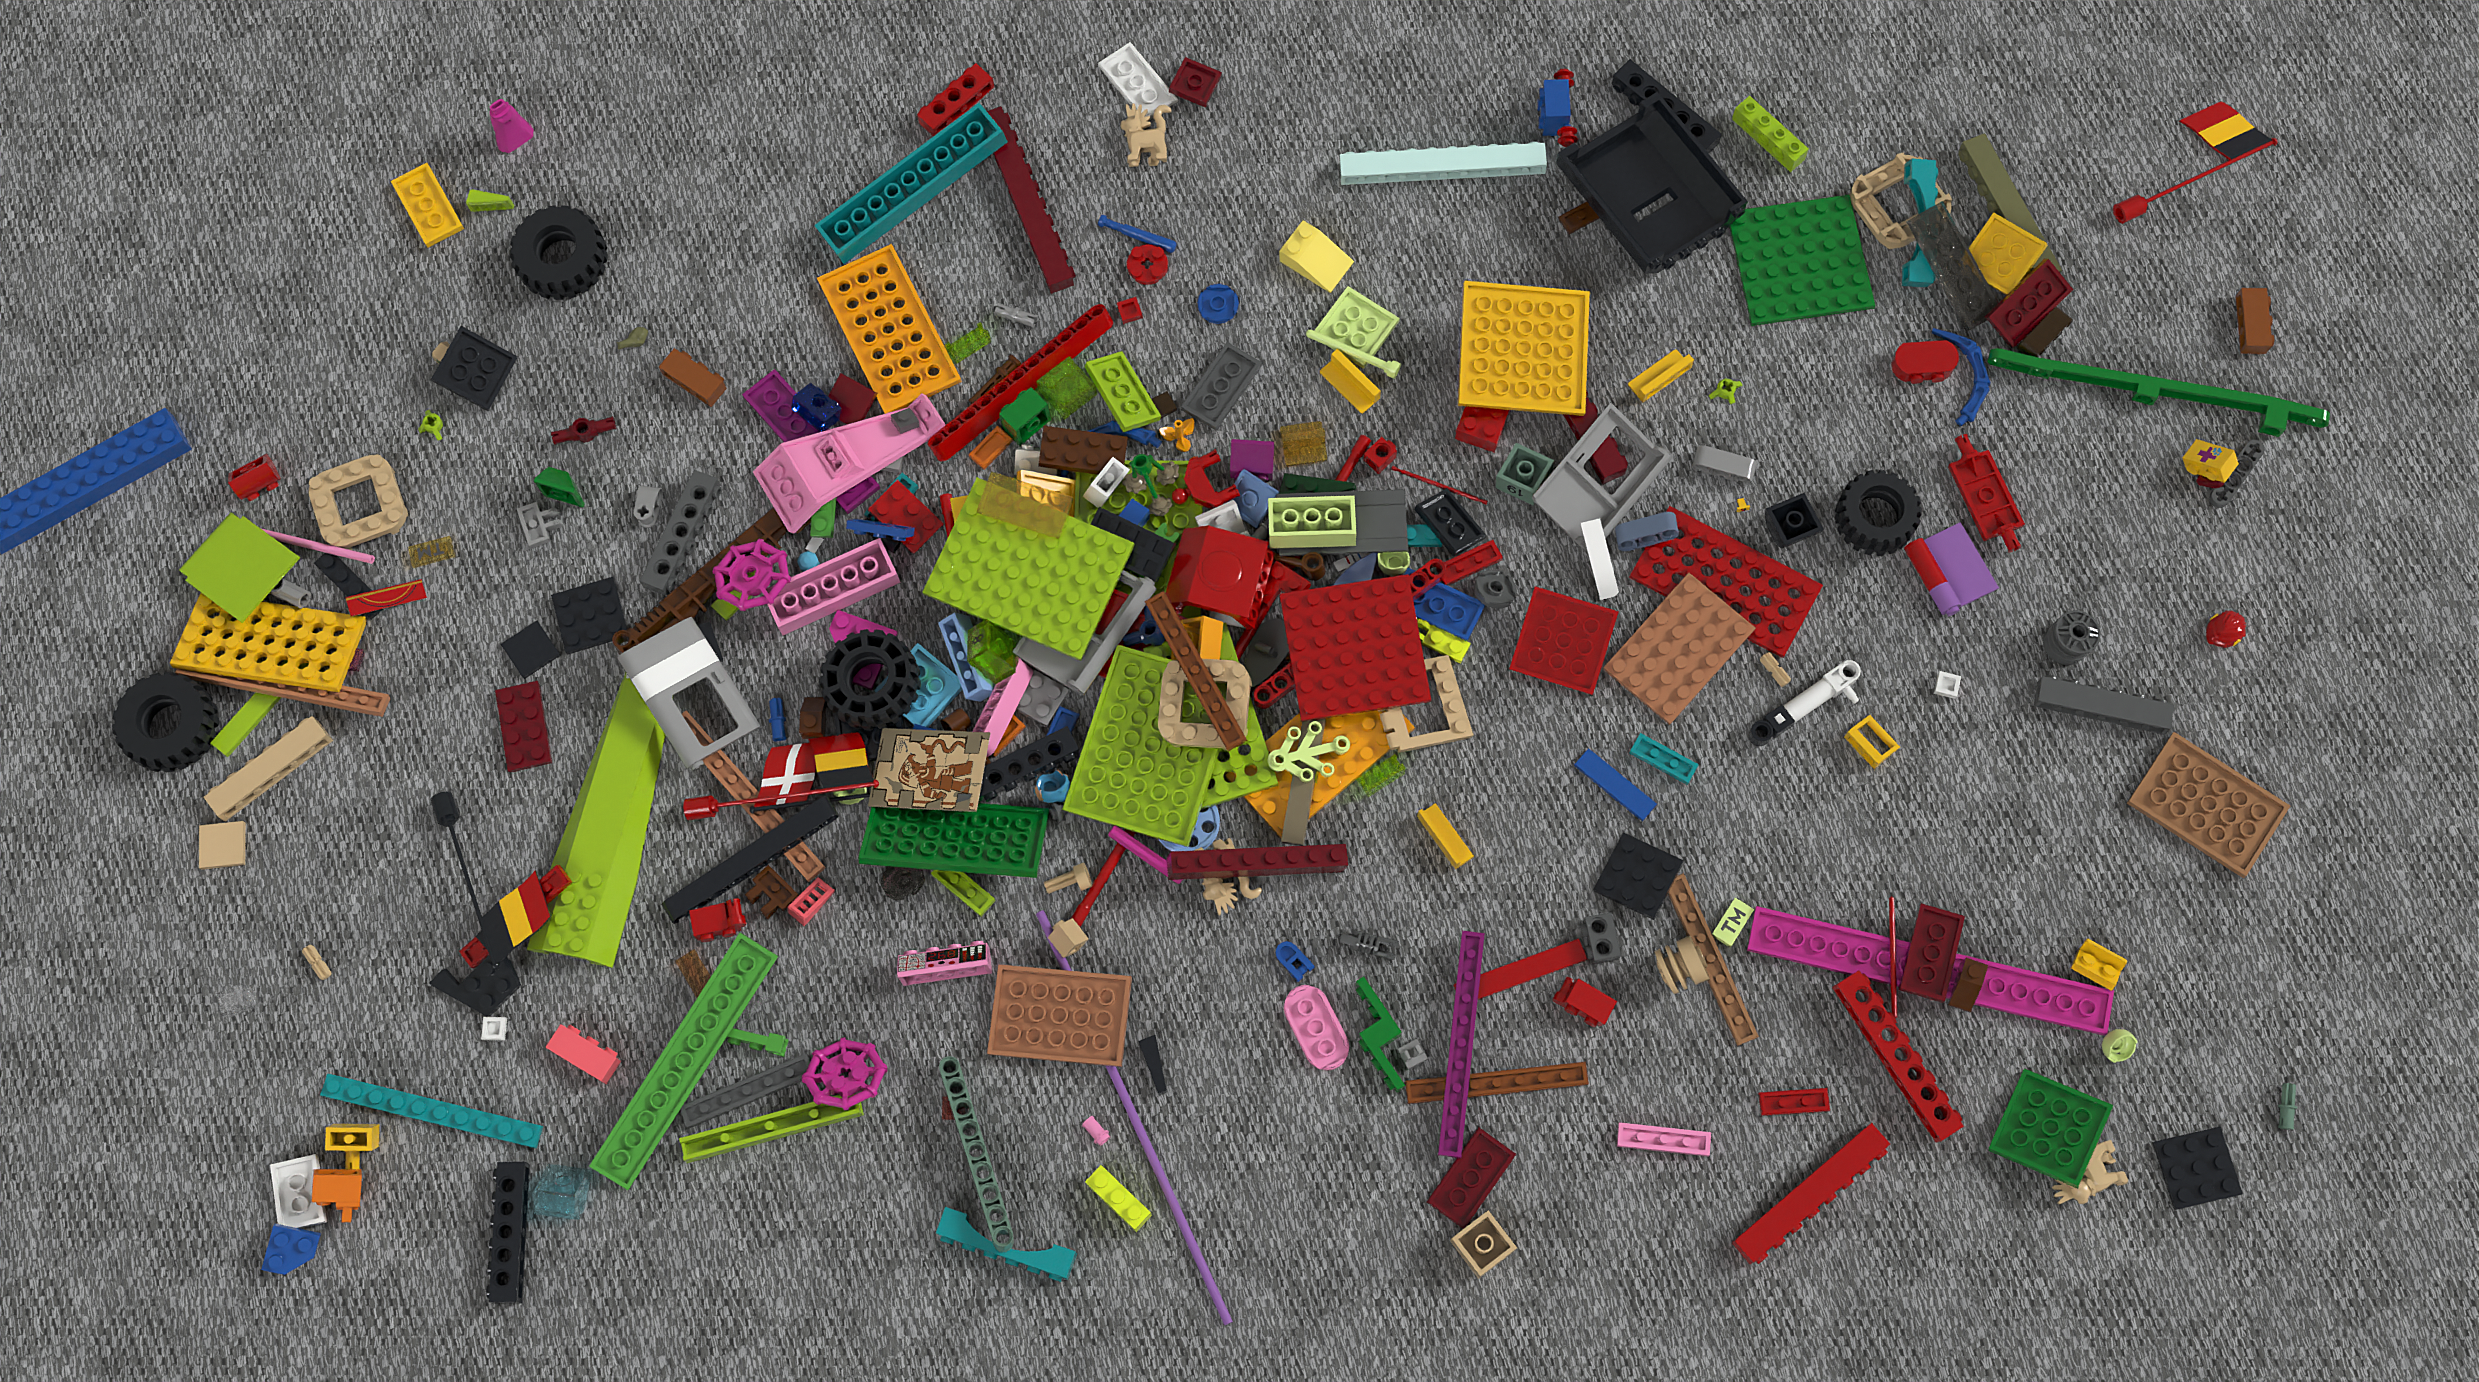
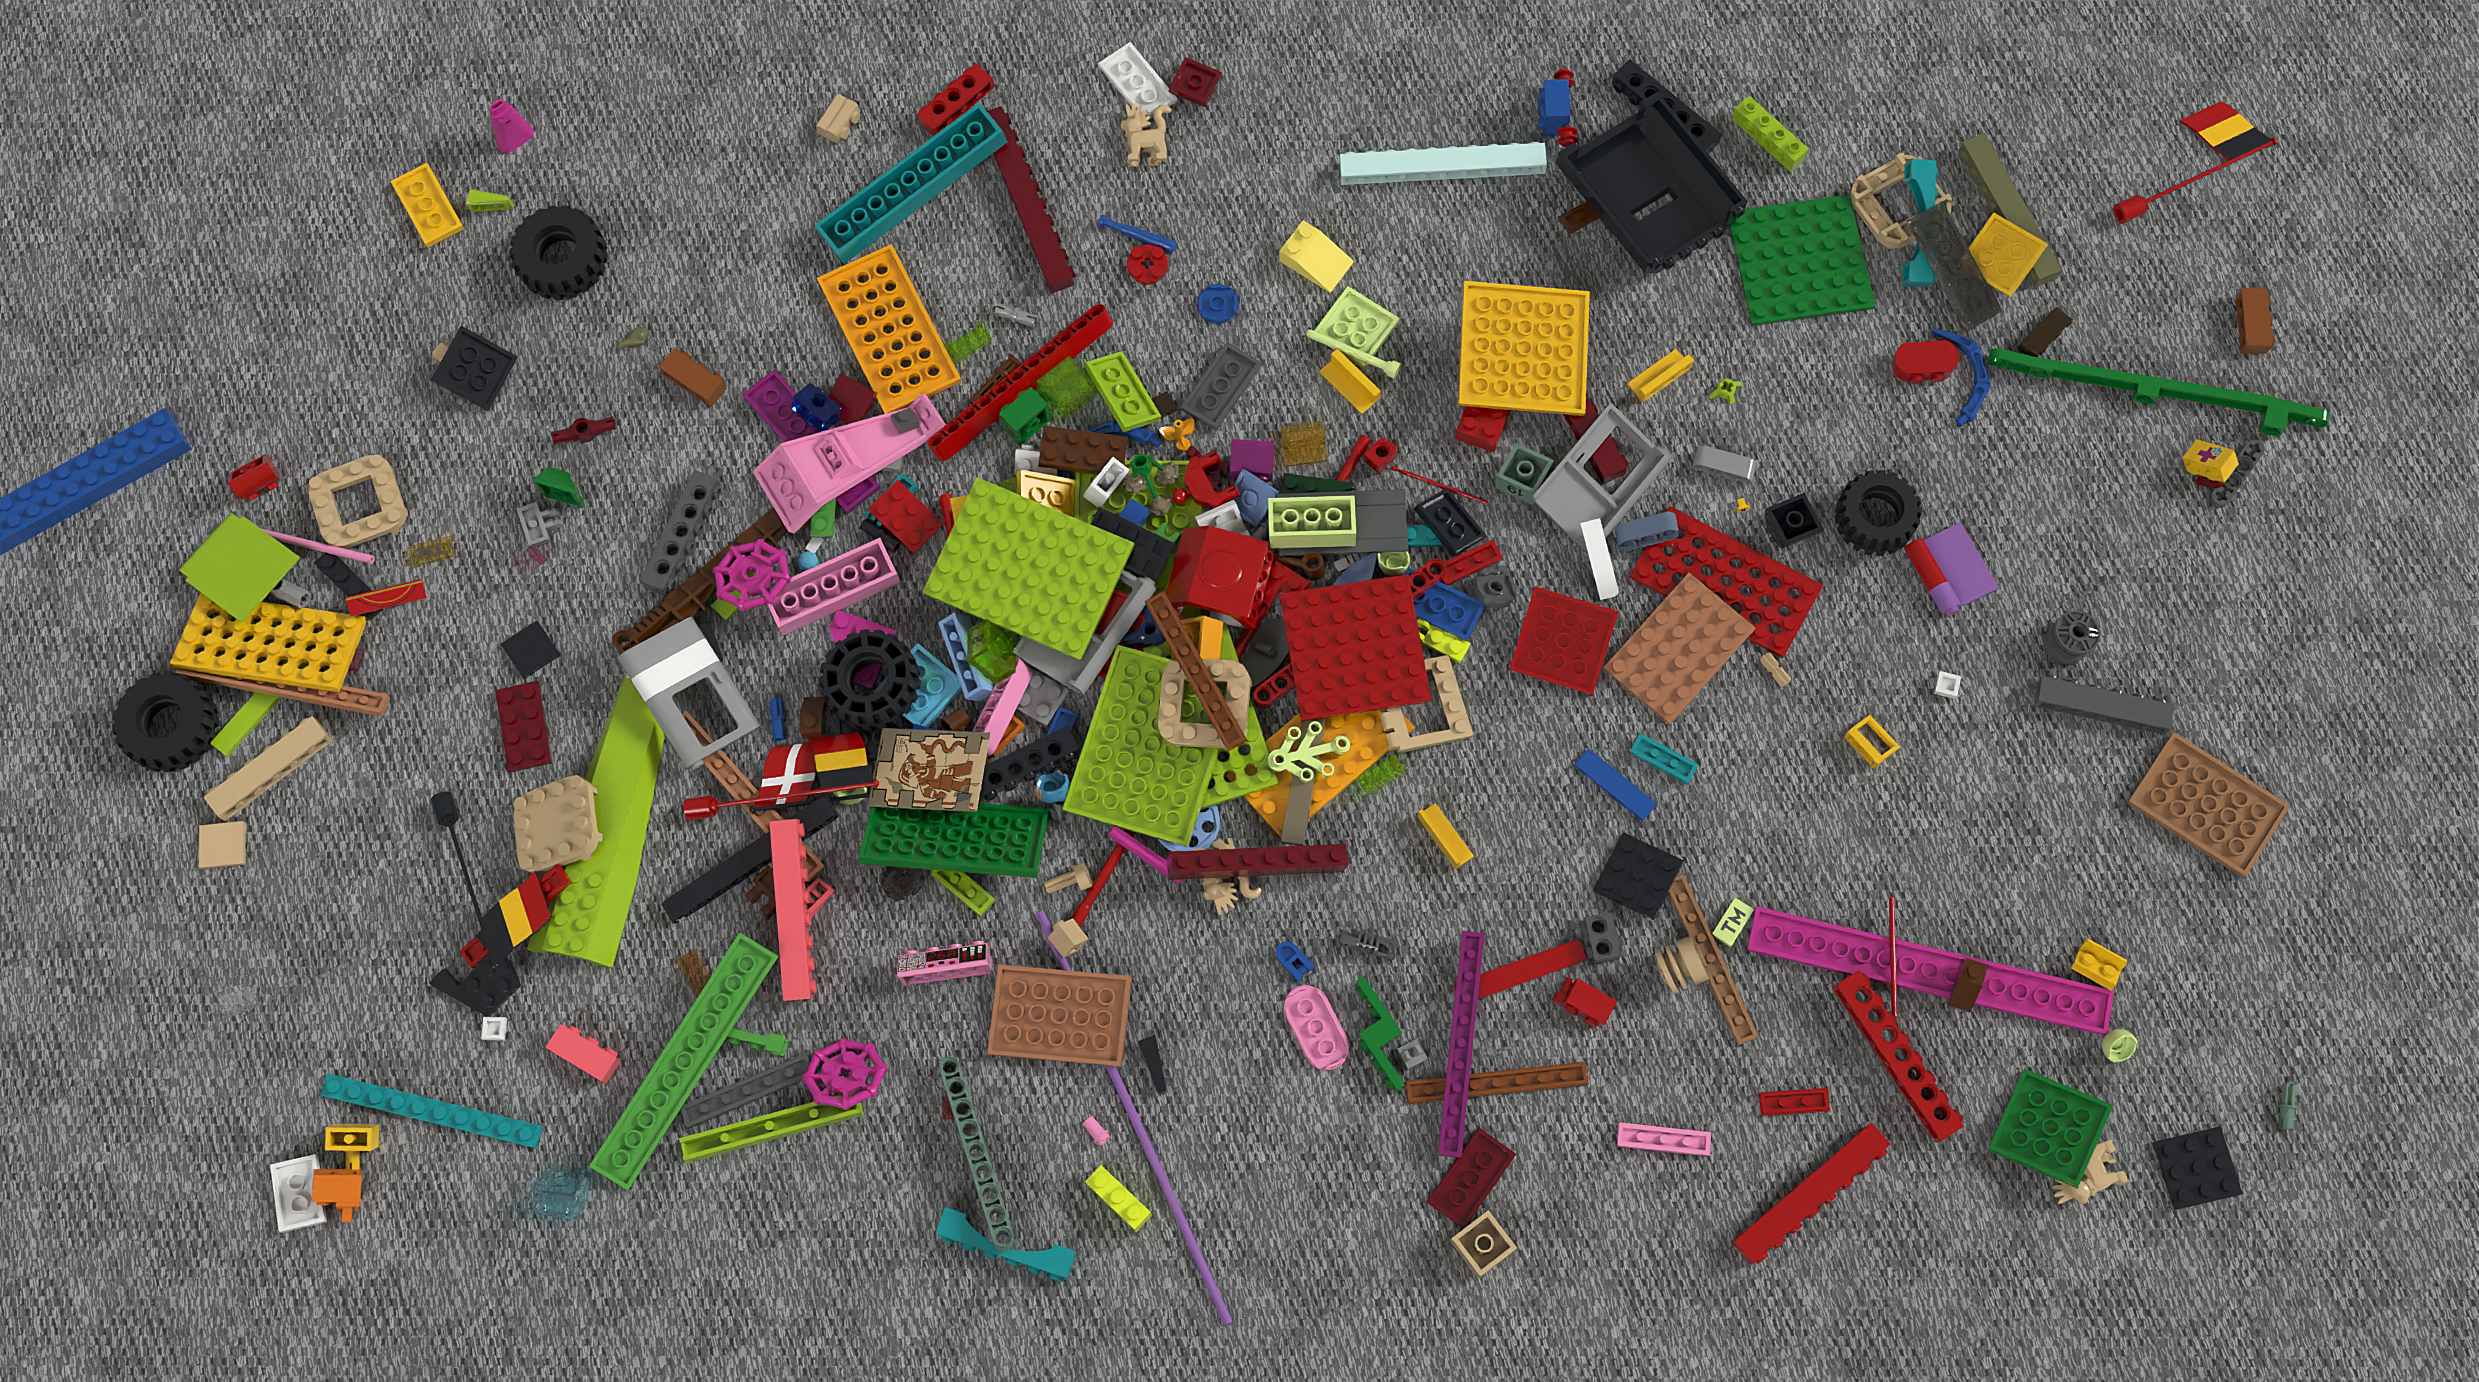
blue plate [261,1223,321,1275] -> none
tan piece [302,945,332,980] -> none
lime piece [418,409,443,441] -> none
black brick [486,1161,530,1304] -> none
black plate [551,576,628,655] -> none
light grey piece [634,486,663,528] -> none
red hinge [689,898,746,942] -> none
blue plate [846,519,915,541] -> none
orange tile [968,425,1013,470] -> none
clear yellow tile [977,471,1073,539] -> none
red plate [1117,297,1143,324] -> none
white piece [1748,660,1861,746] -> none
dark red plate [1899,903,1965,1003] -> none
red plate [1948,434,2025,553] -> none
dark red plate [1985,258,2073,348] -> none
red hair [2206,610,2246,648] -> none
none -> tan plate [514,775,603,877]
none -> clear pink tile [527,545,547,565]
none -> coral brick [769,819,817,1001]
none -> tan brick [816,94,860,144]
none -> dark red piece [1186,446,1228,492]

